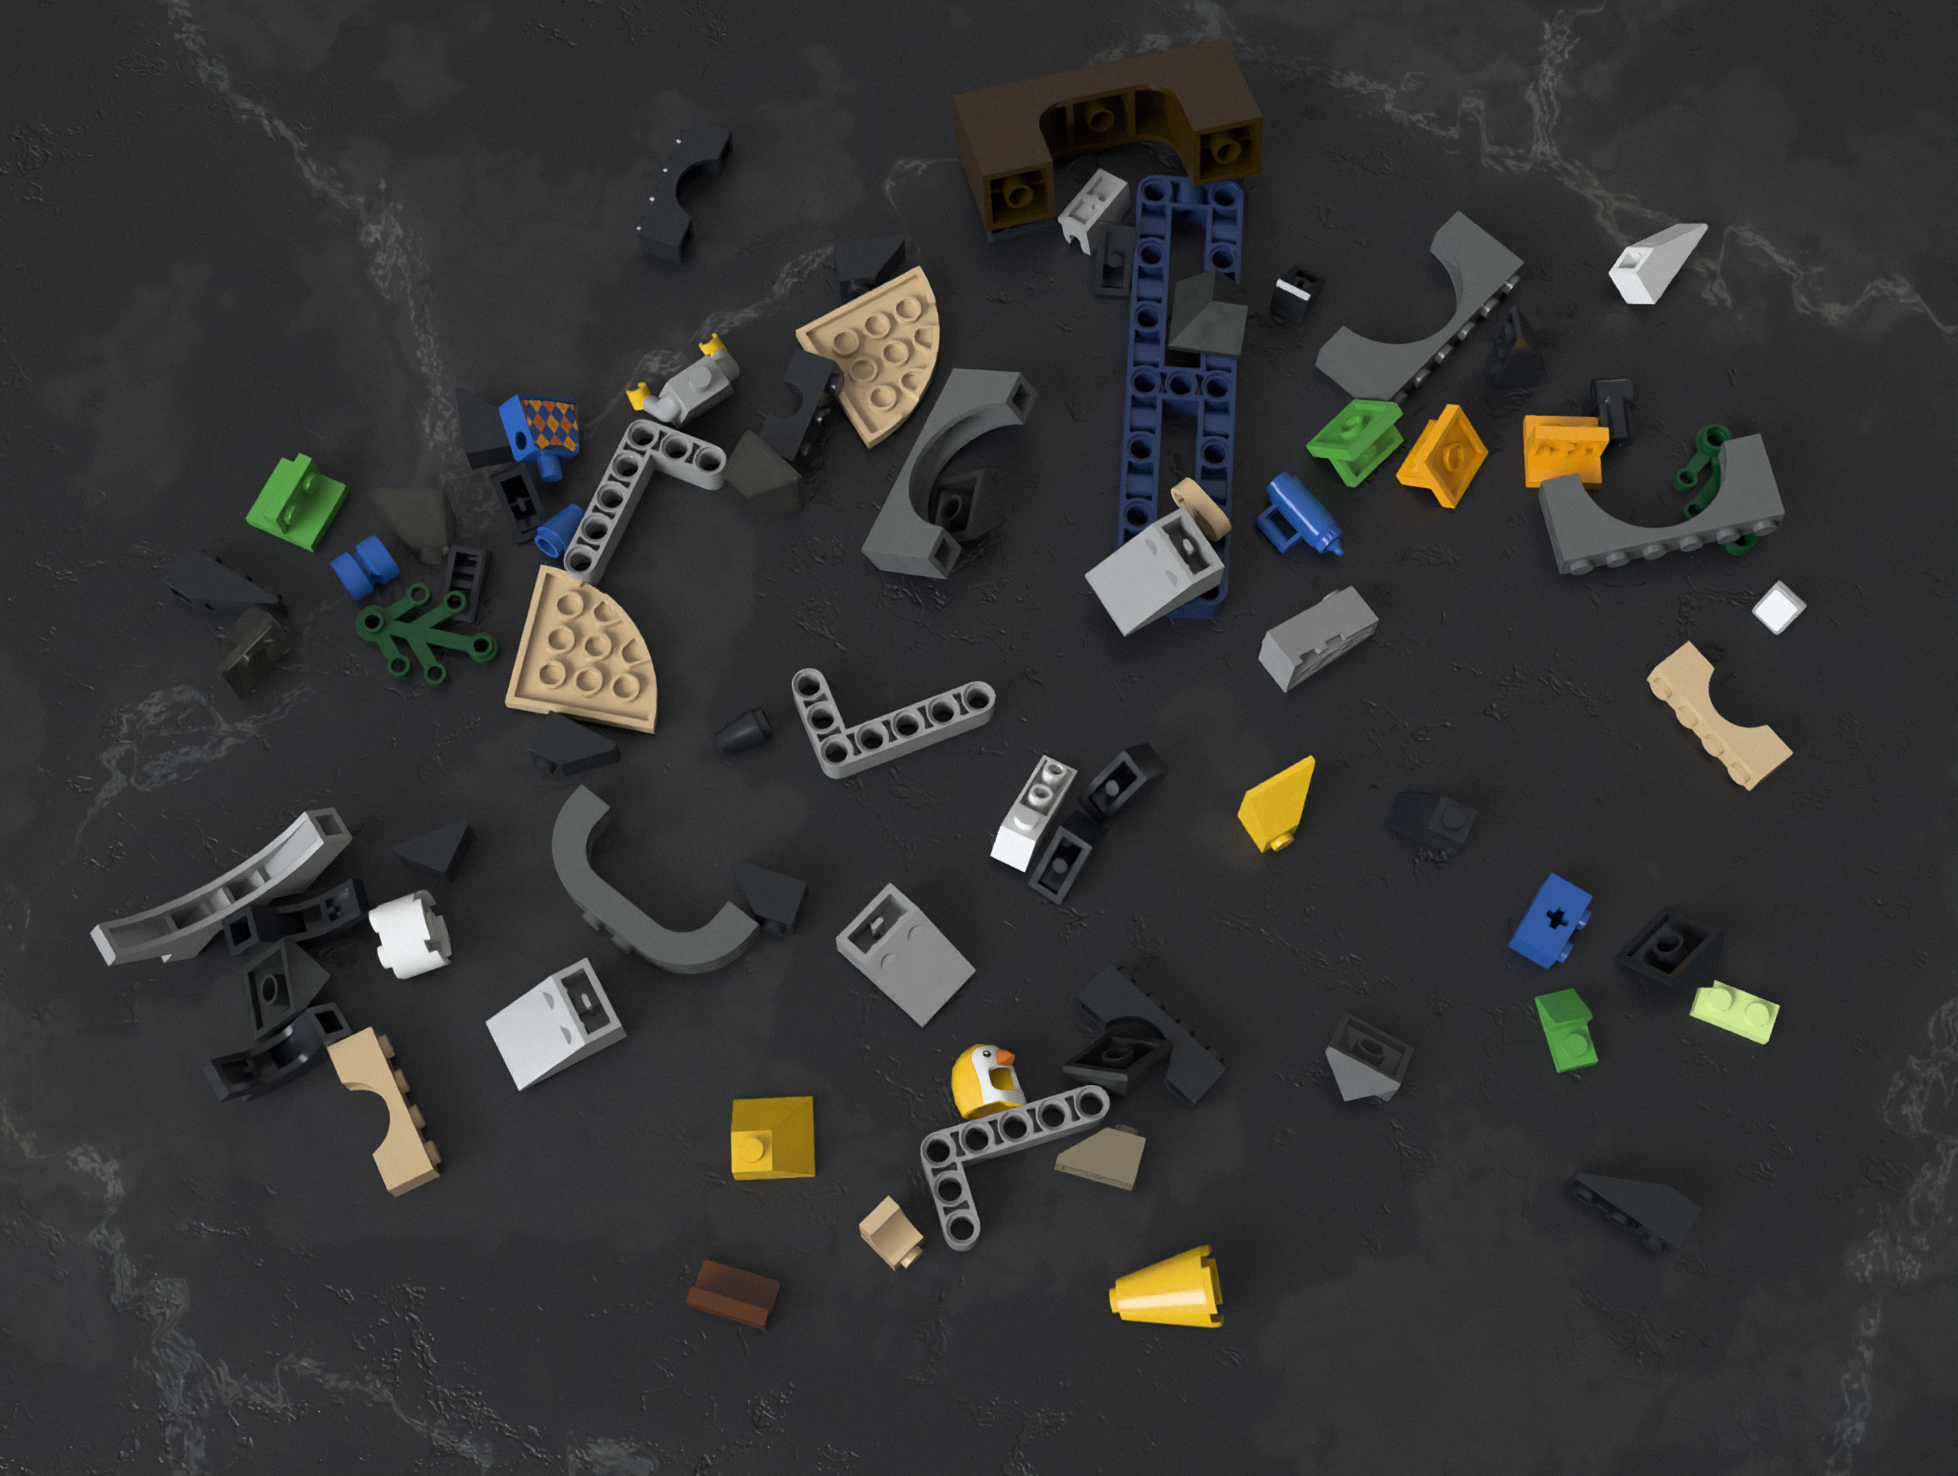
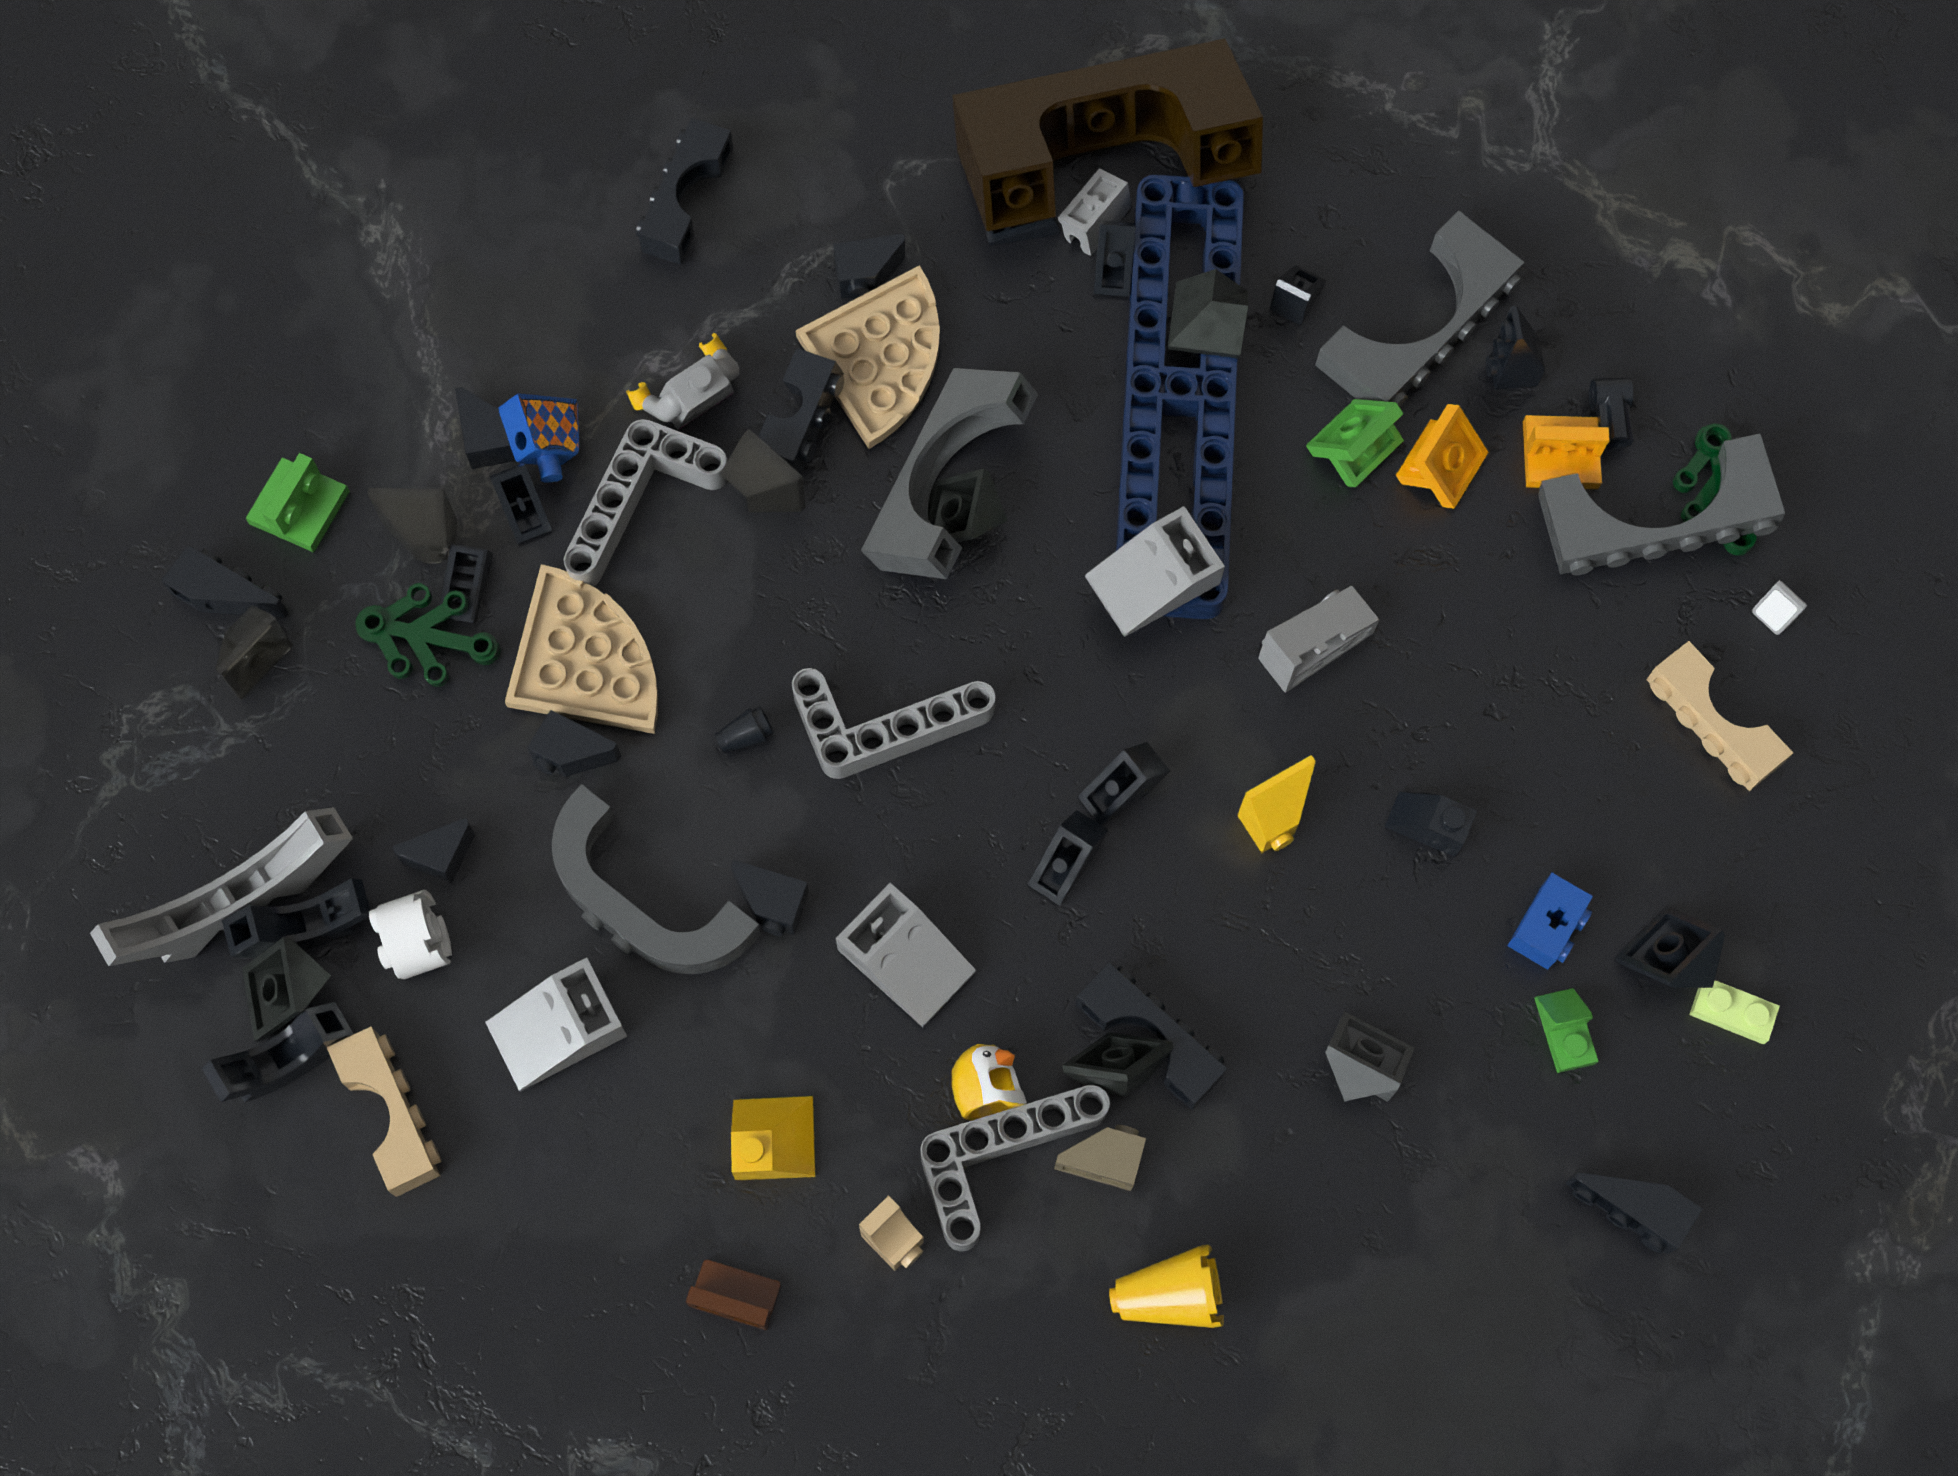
blue wheel [329,533,401,603] -> none
blue cone [535,503,585,558] -> none
white slope [990,755,1078,872] -> none
tan beam [1171,477,1231,542] -> none
blue piece [1254,471,1344,556] -> none
white slope [1609,224,1708,304] -> none

